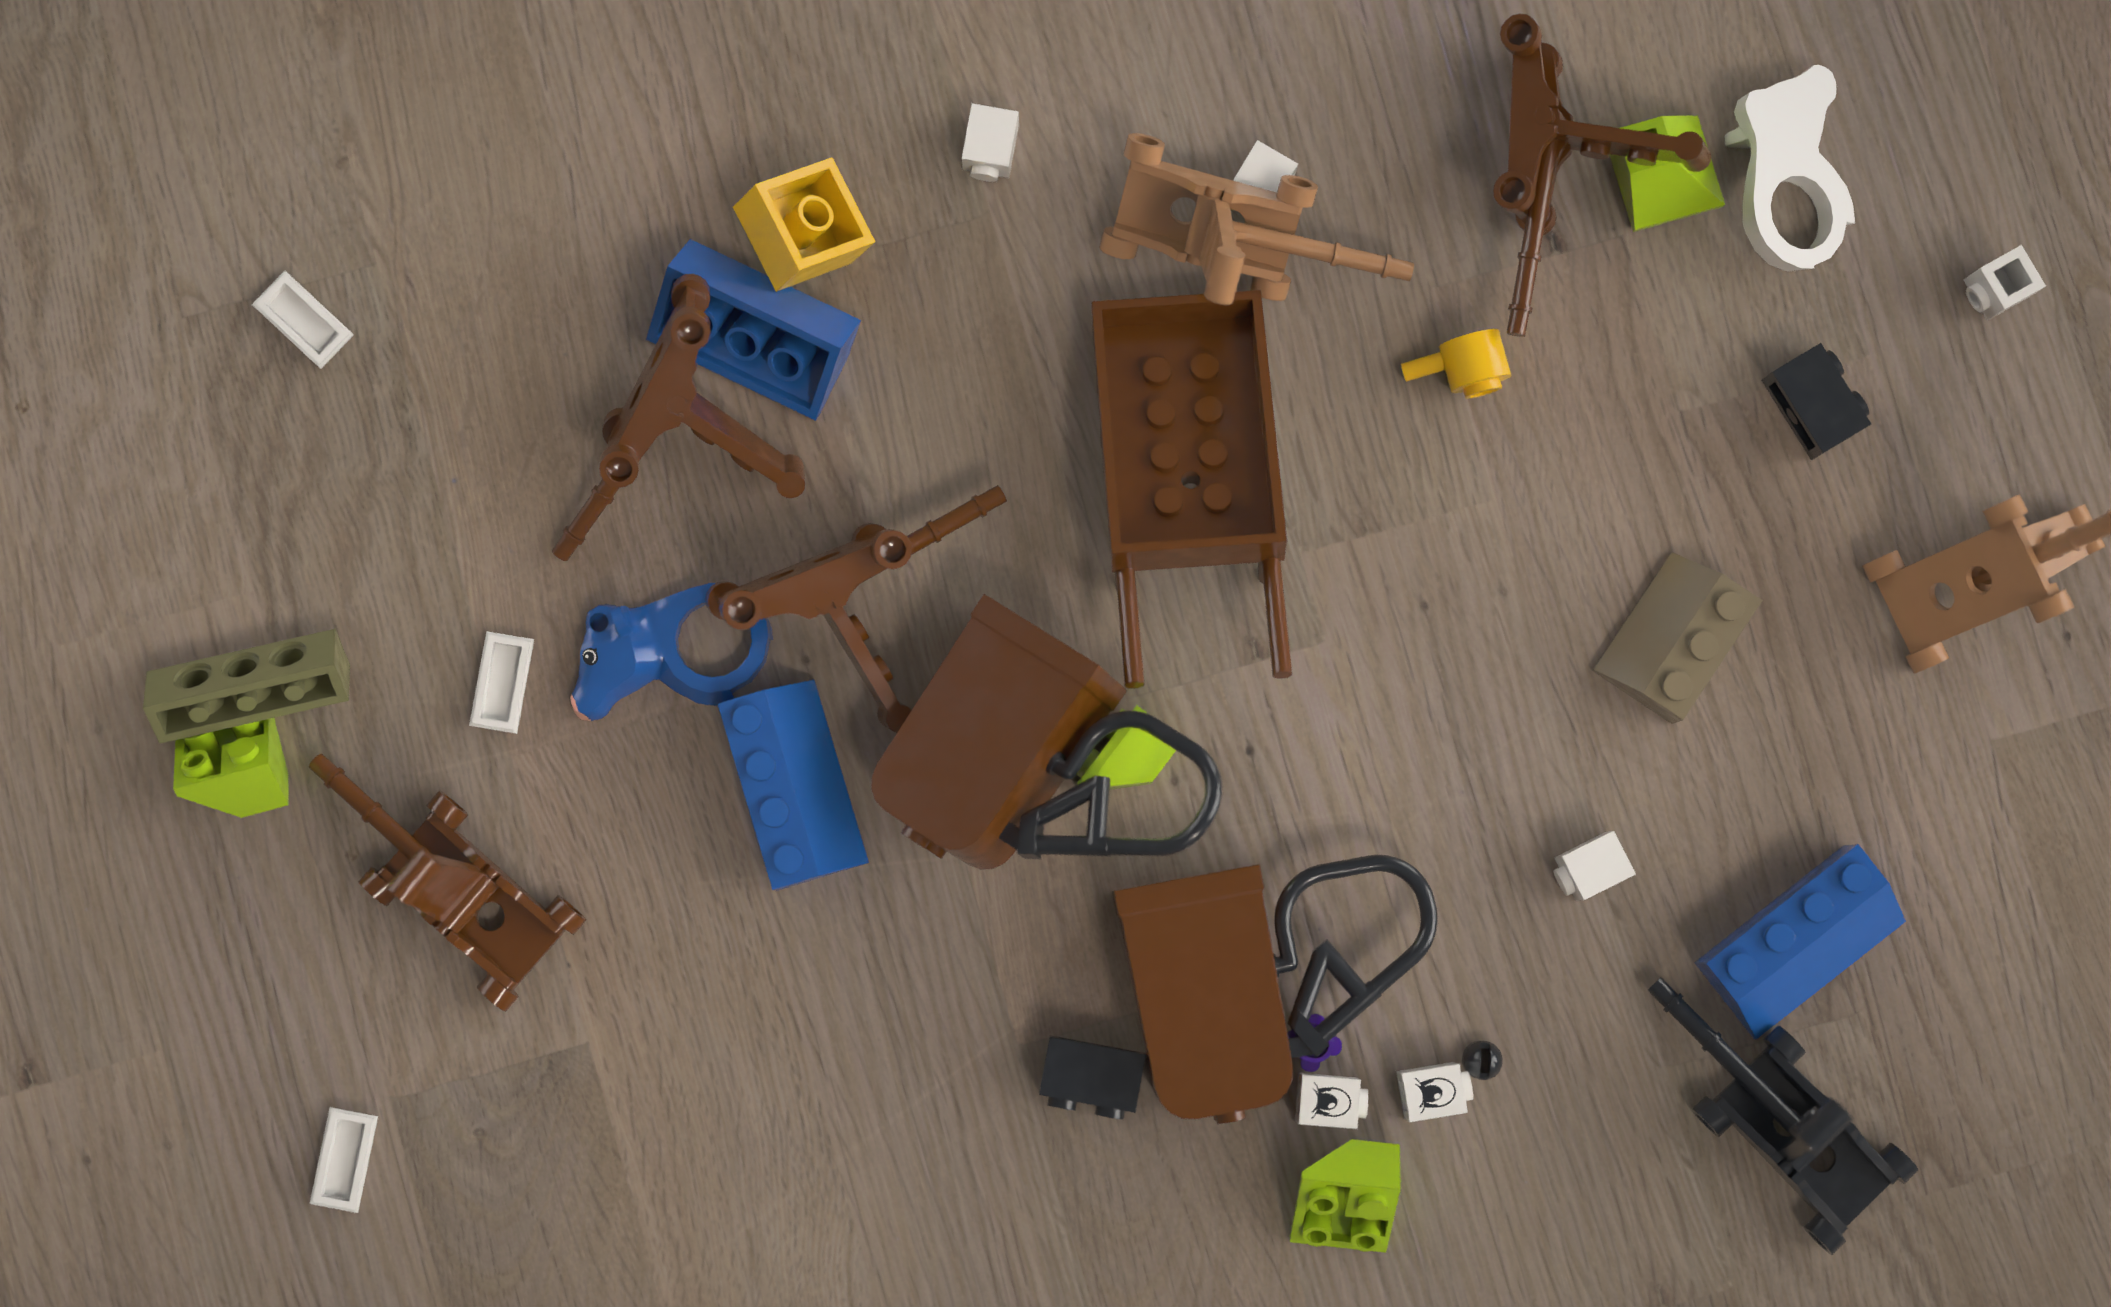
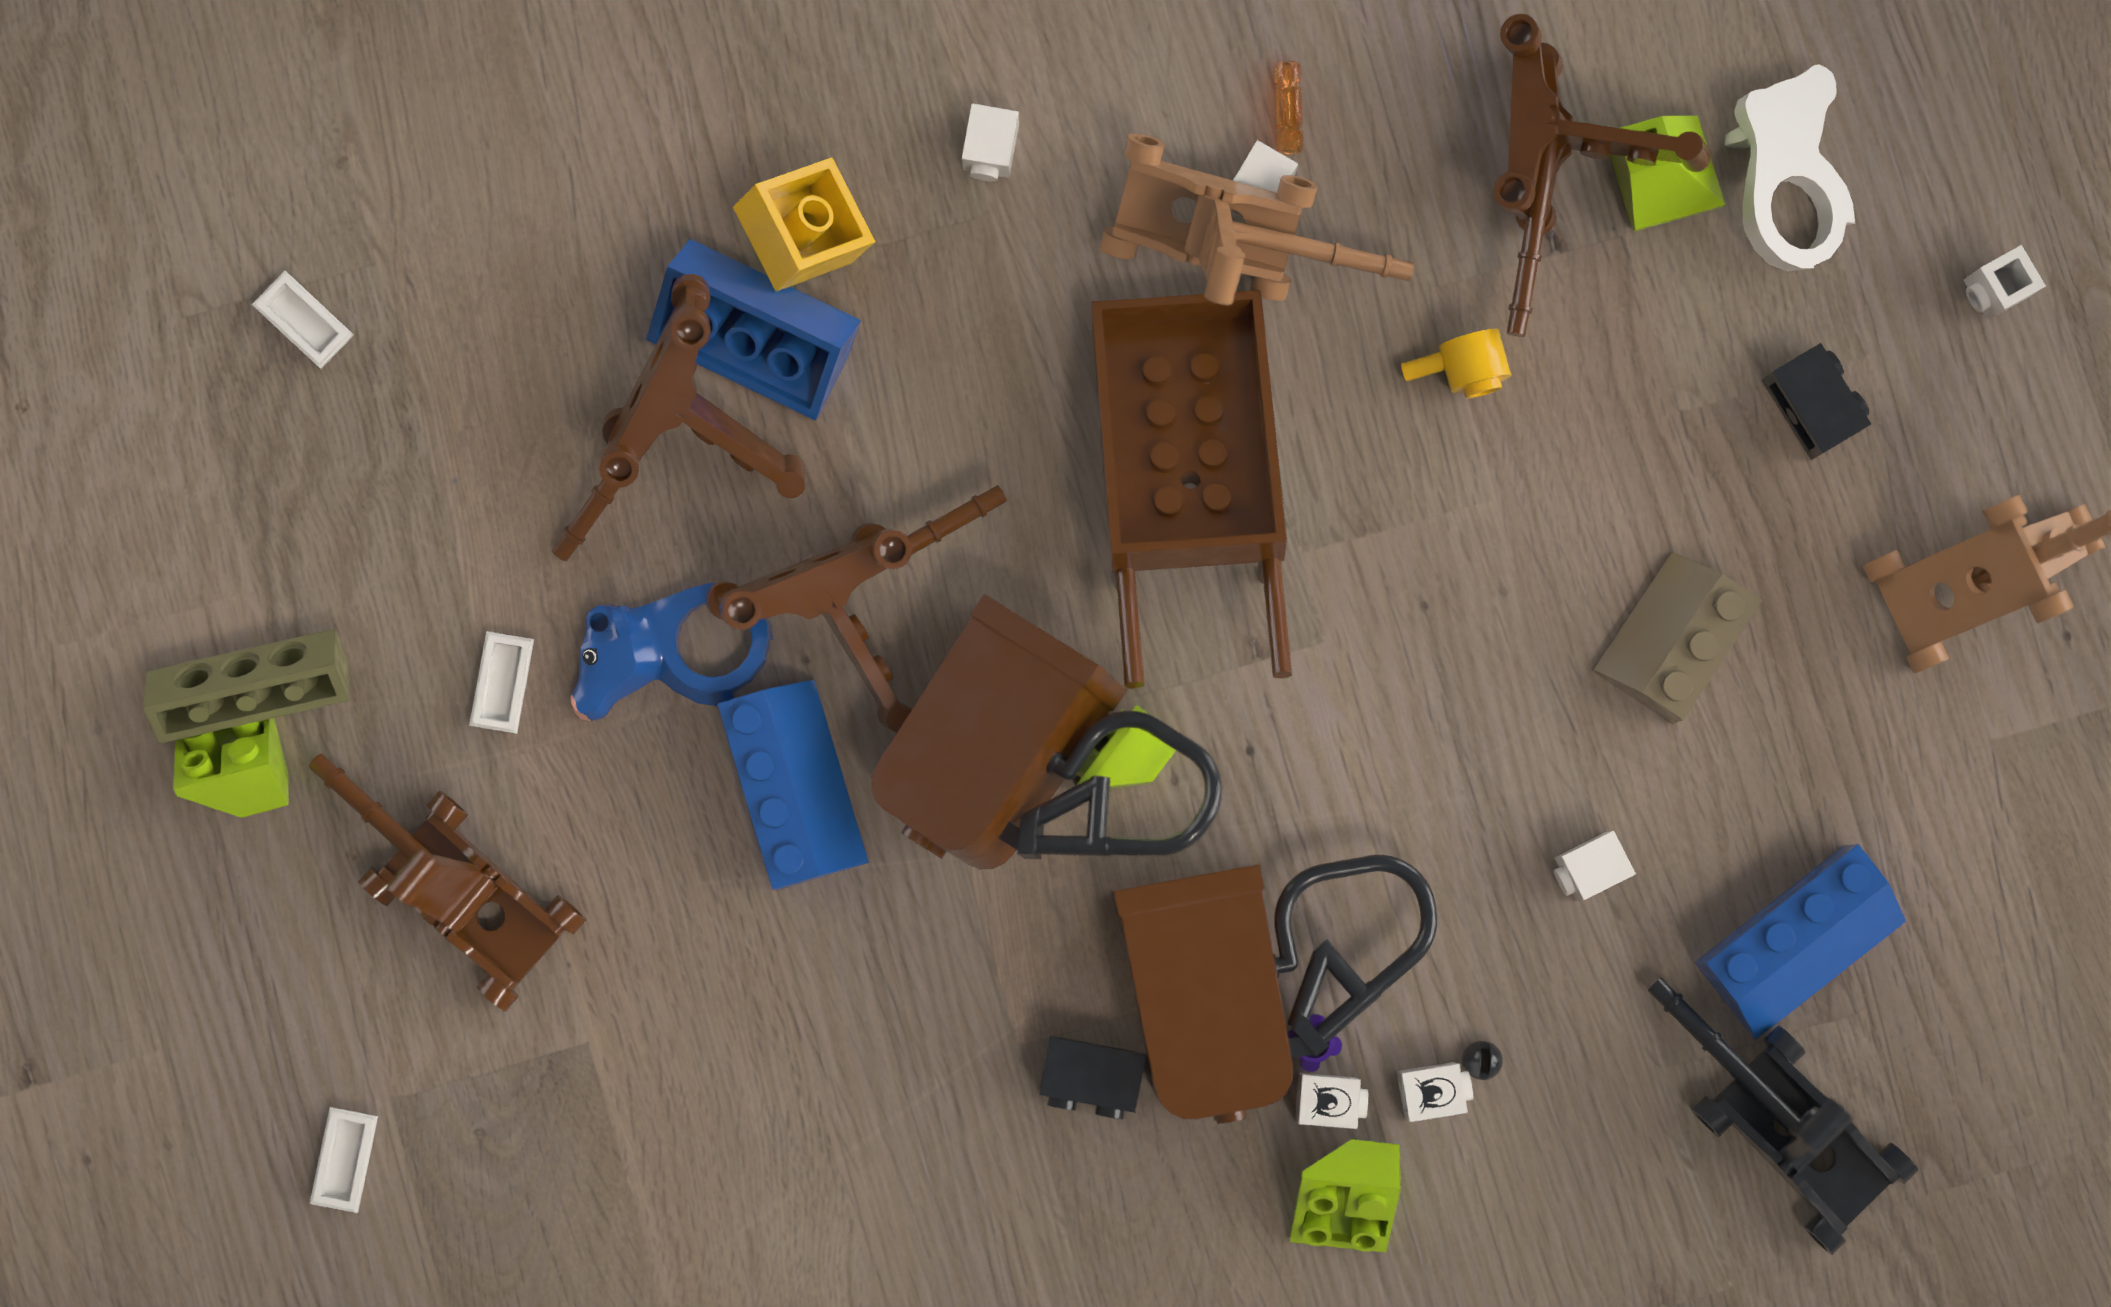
none -> clear orange axle [1274,61,1303,155]

